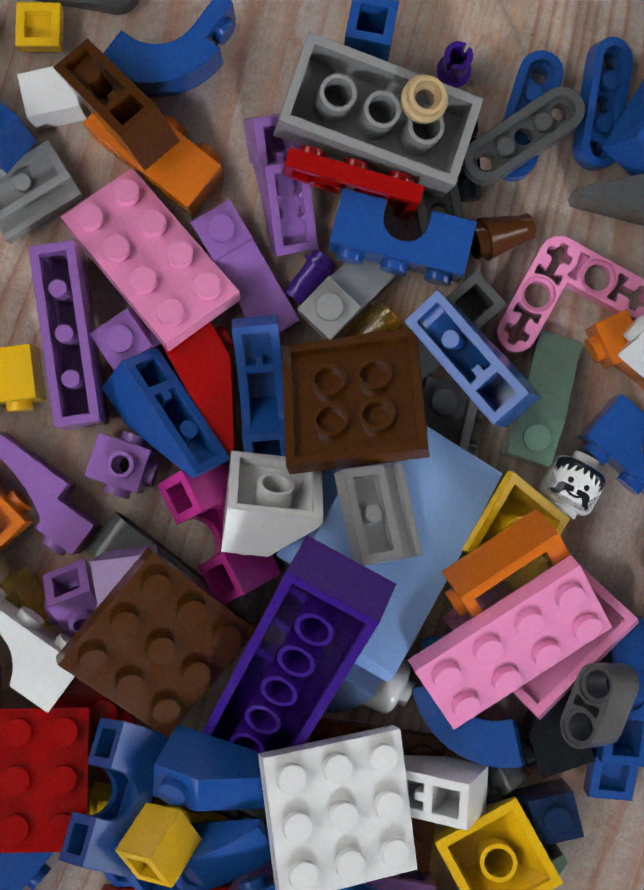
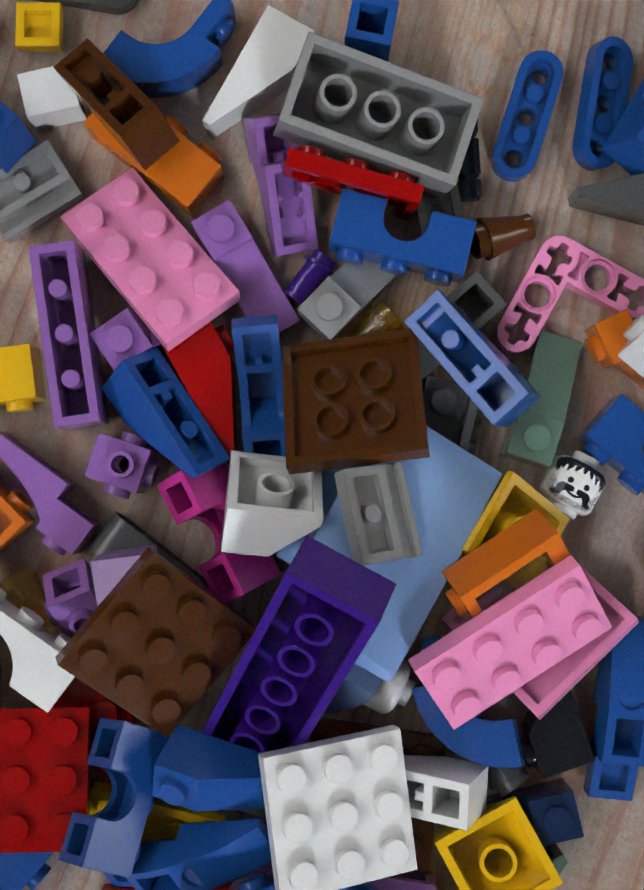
yellow brick [115,802,202,888] -> none
tan plate [400,75,448,124] -> none
dark purple pin [436,41,473,88] -> none
dark grey plate [463,87,585,186] -> none
dark grey beam [560,662,639,749] -> none
none -> white slope [202,5,315,138]

